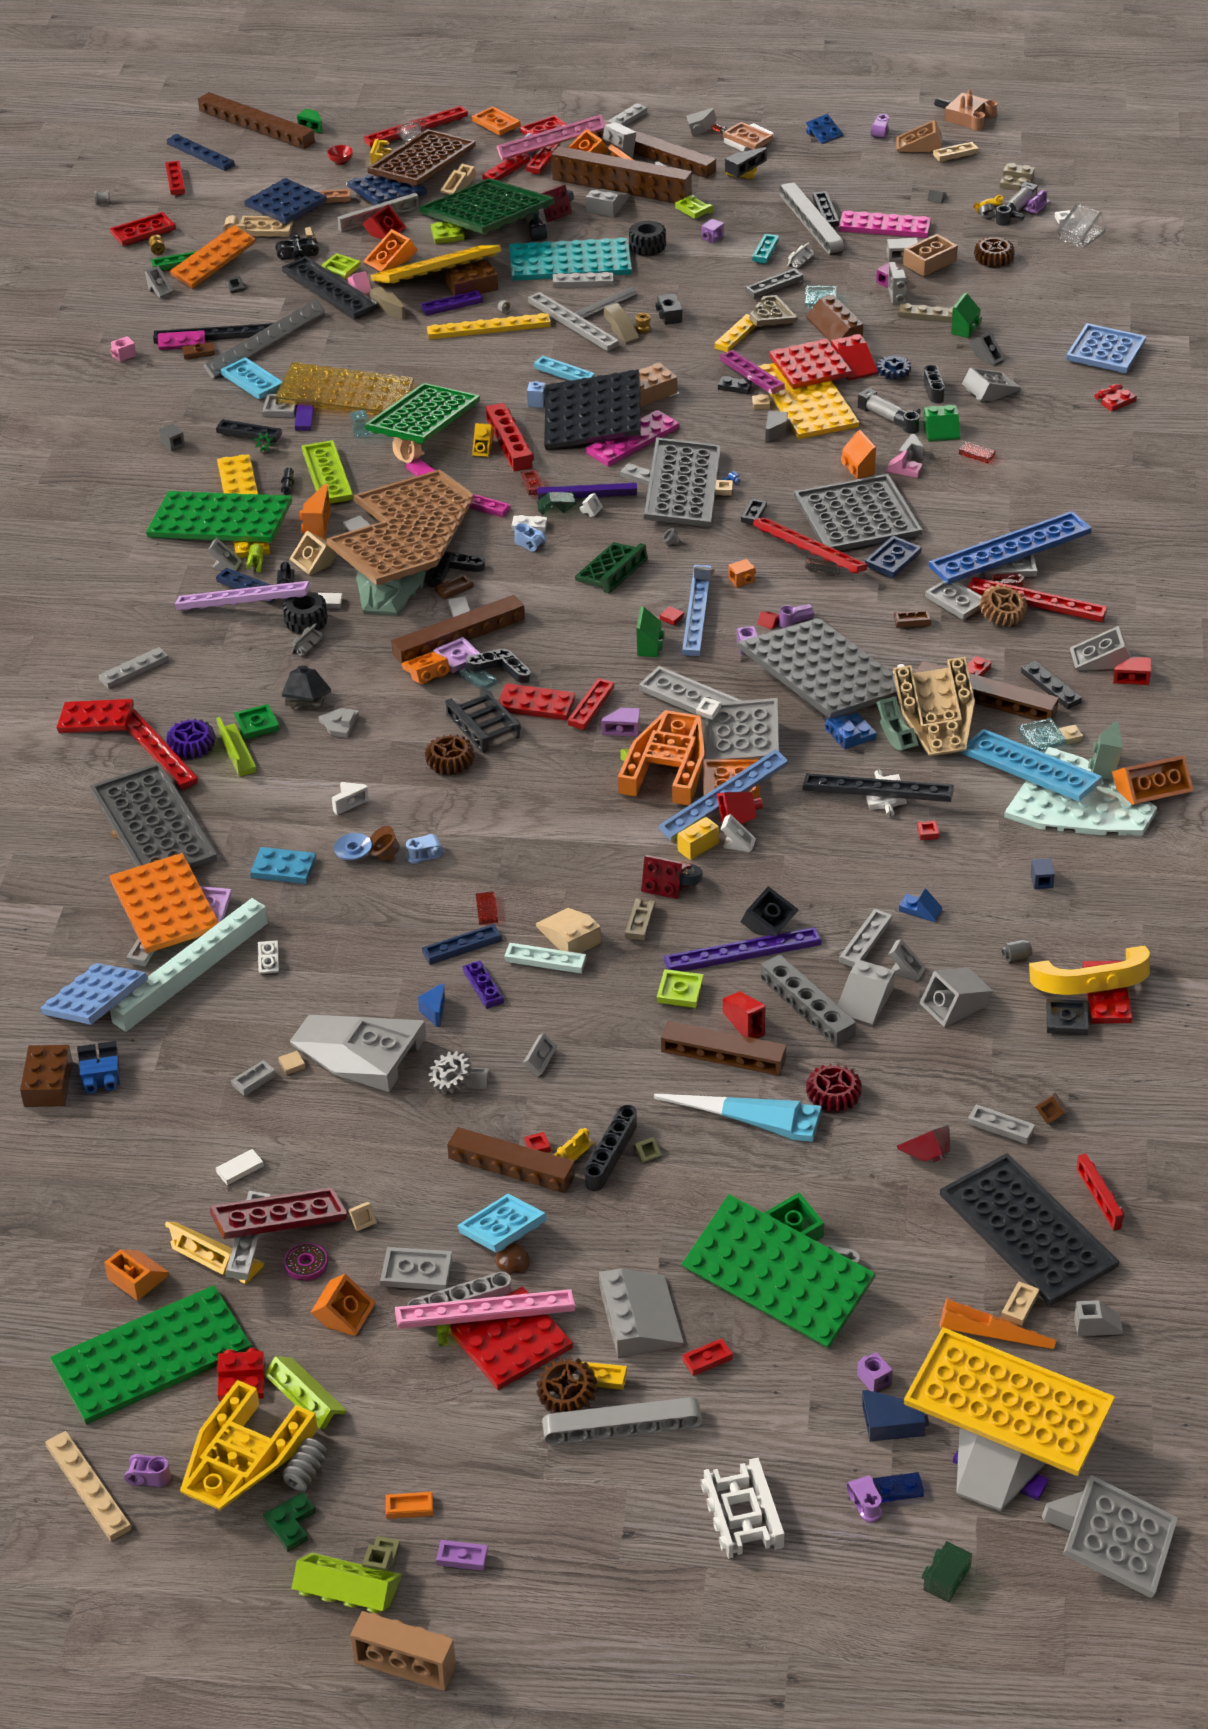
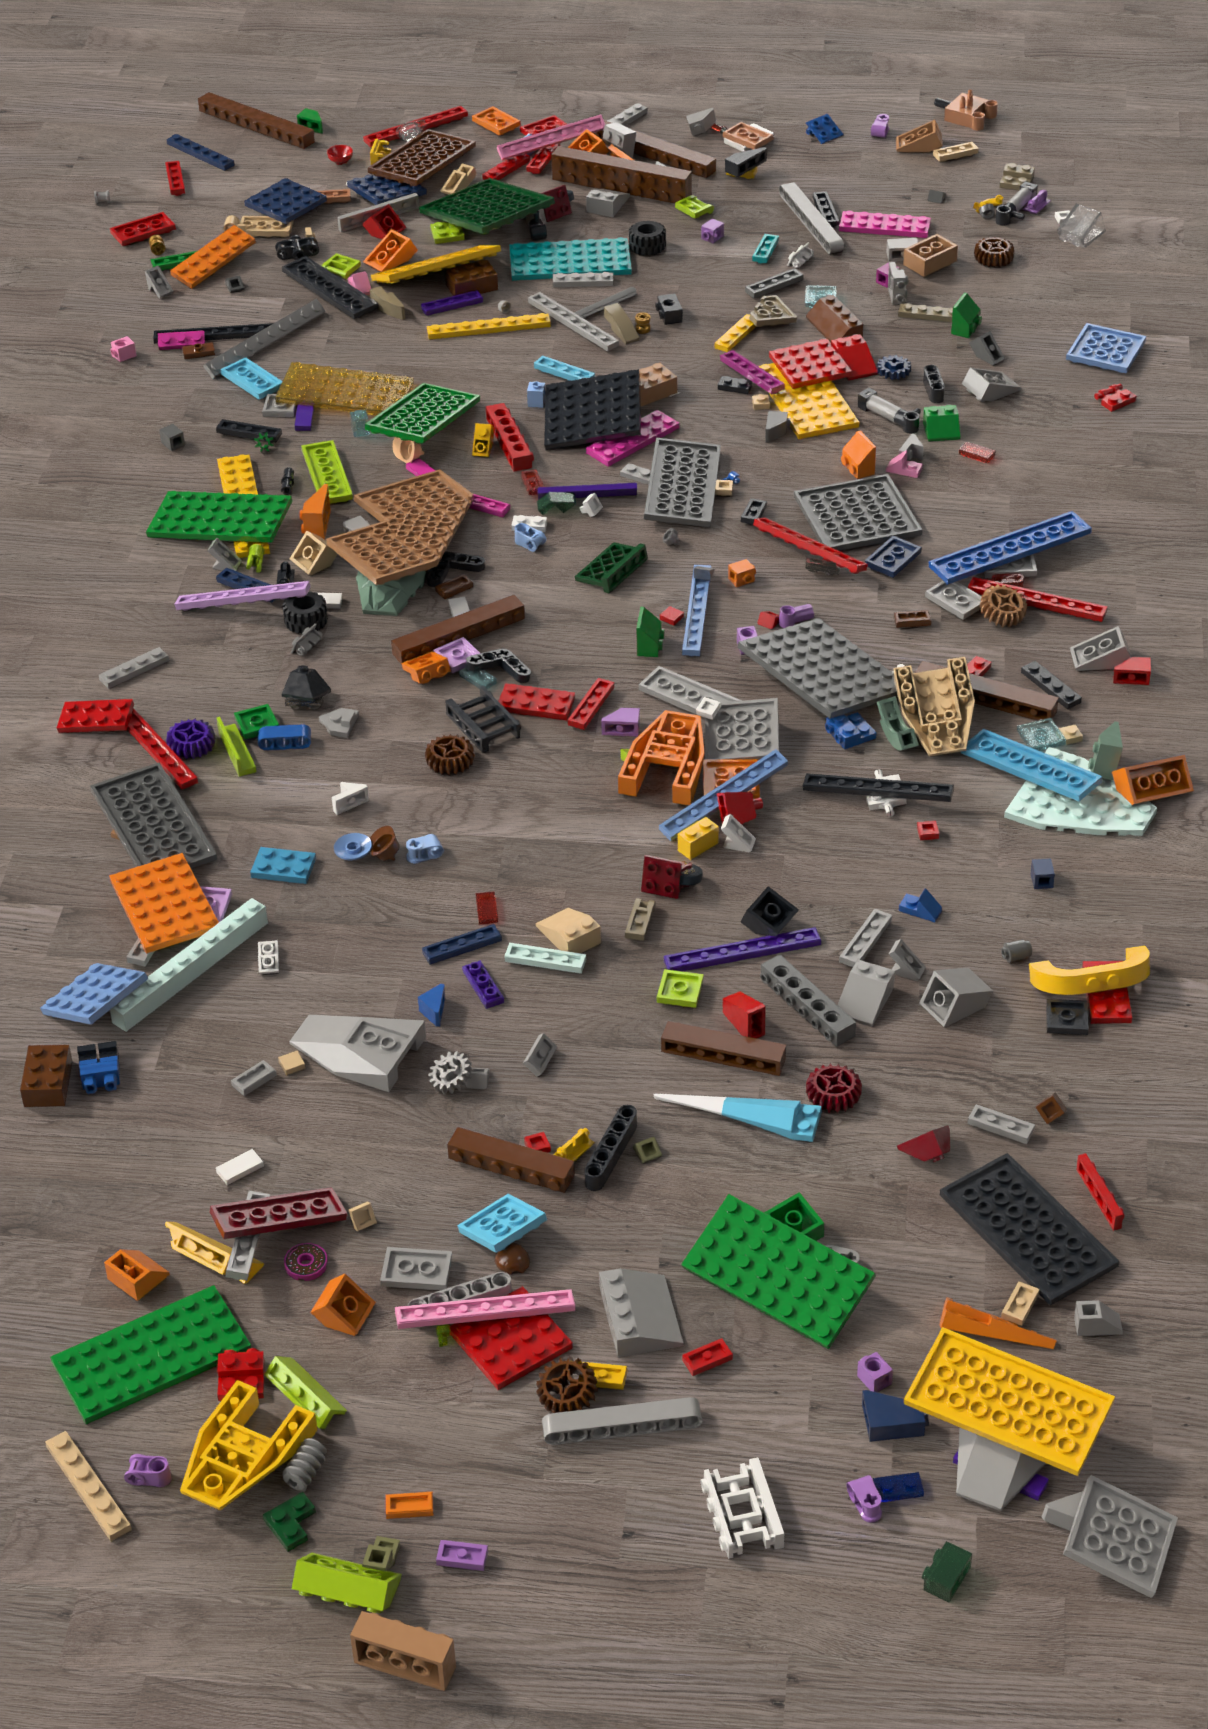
none -> blue beam [258,724,311,750]

